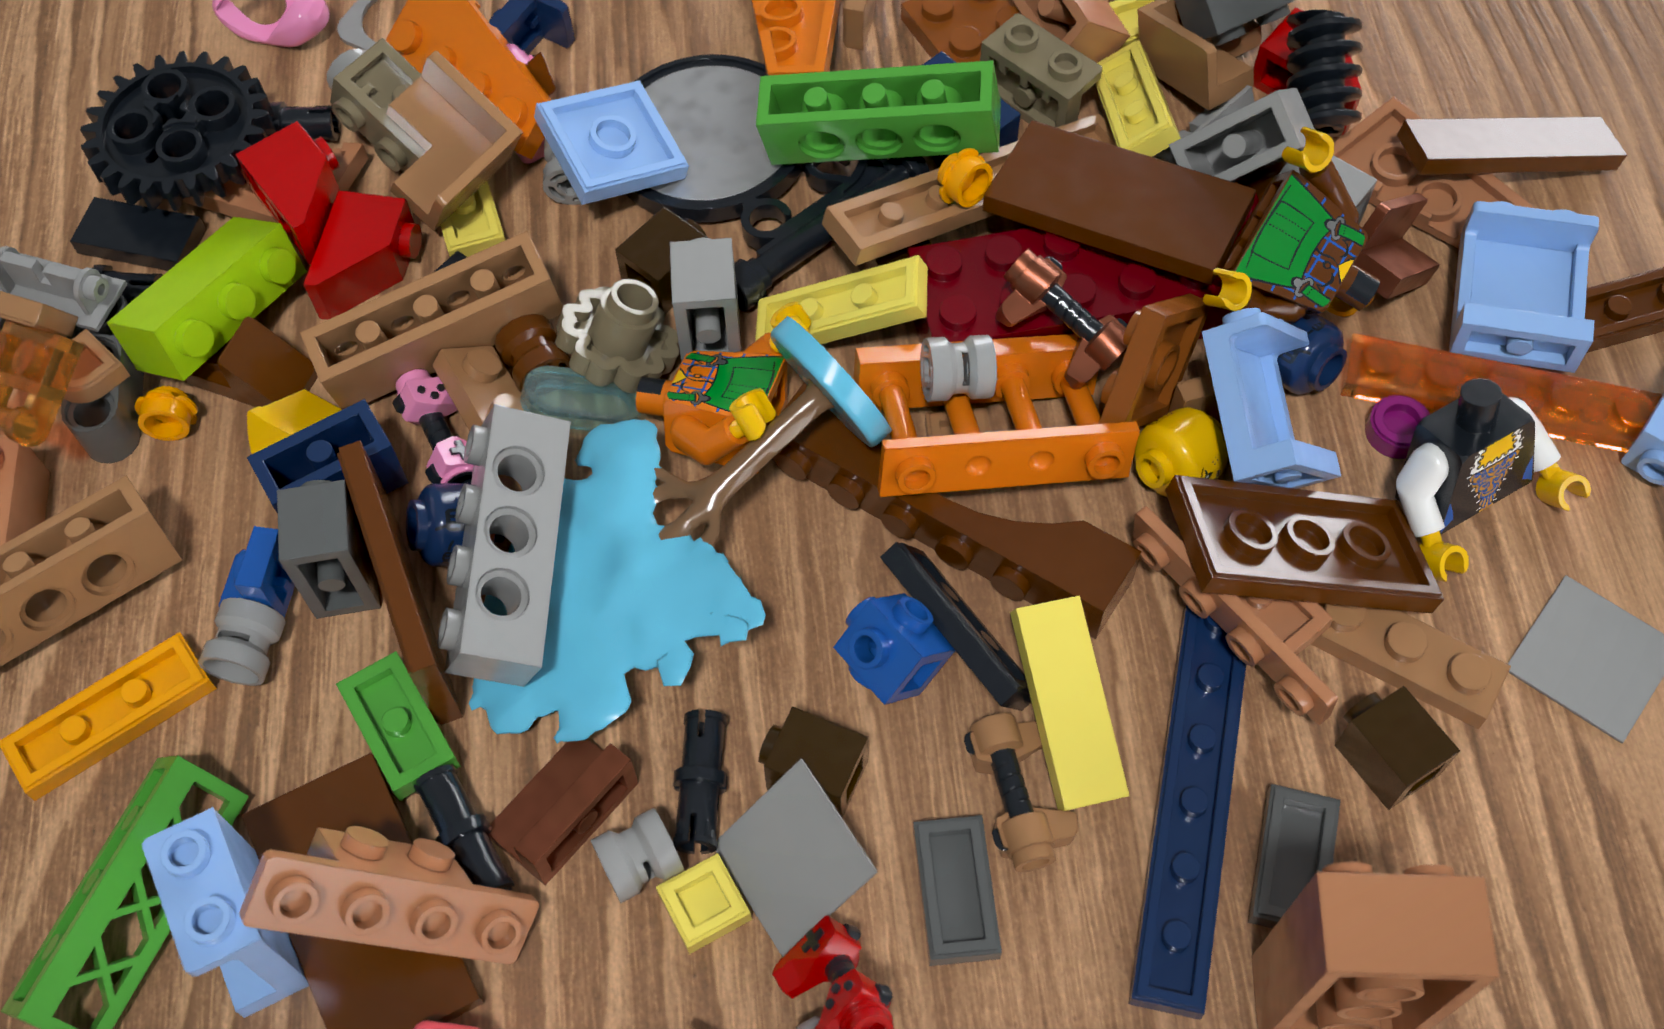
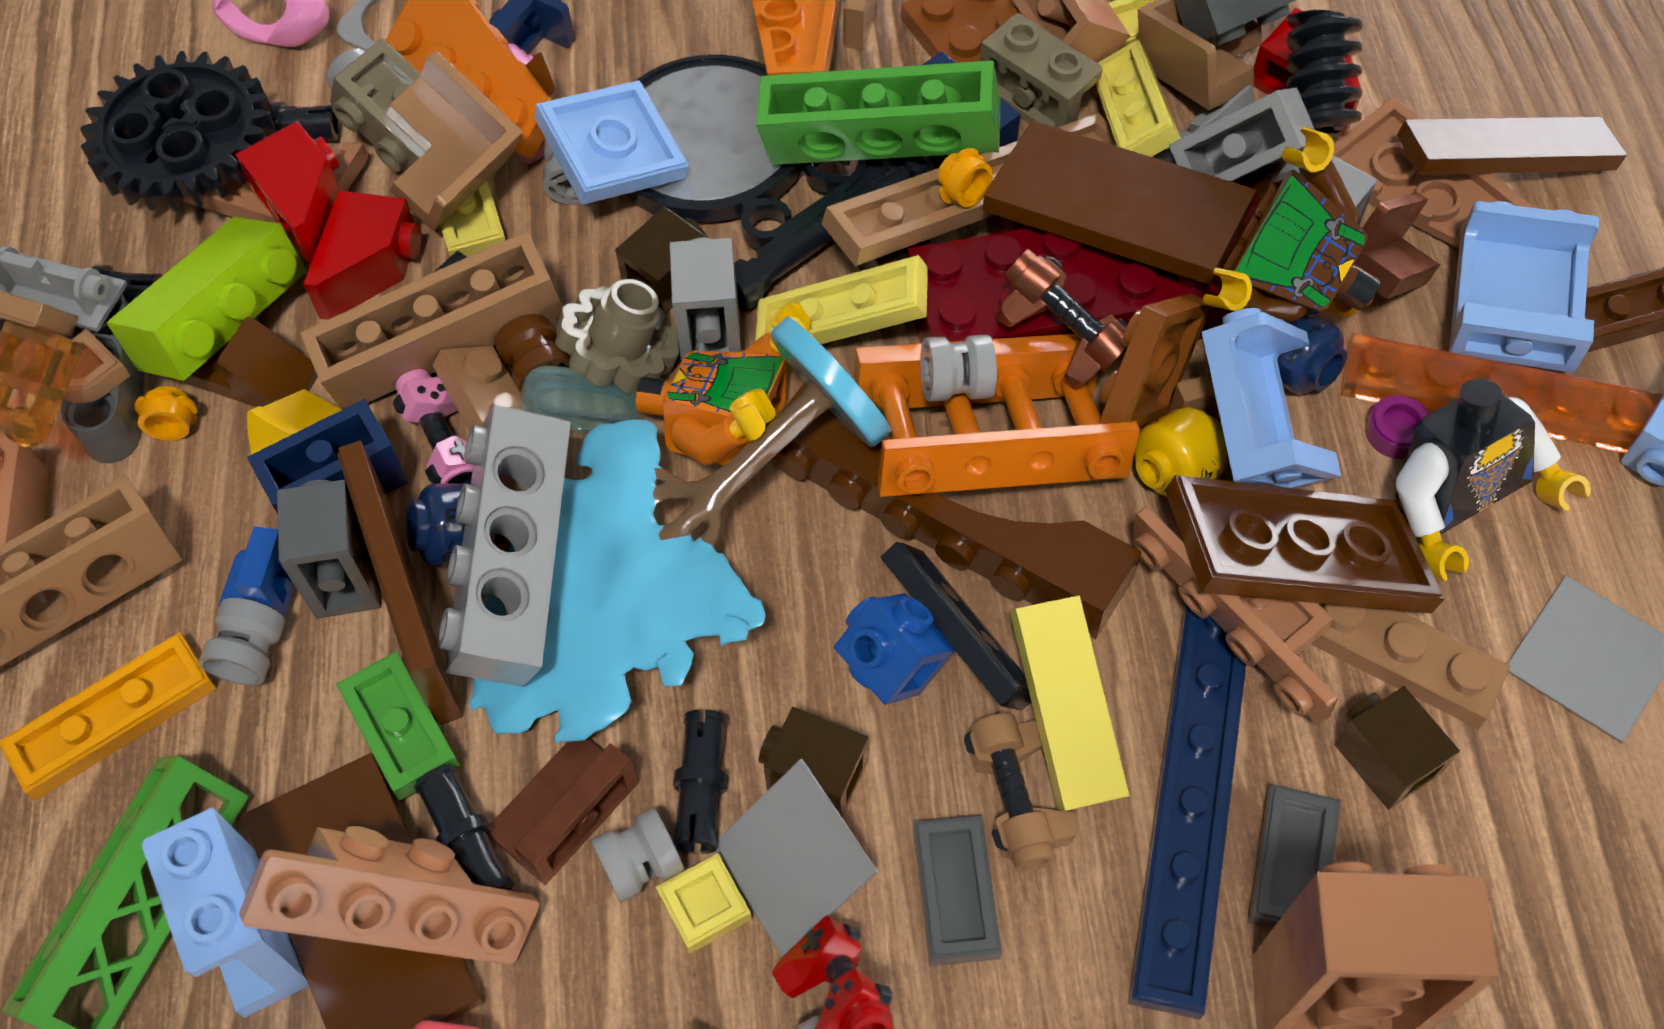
black tile [70,197,206,271] -> none

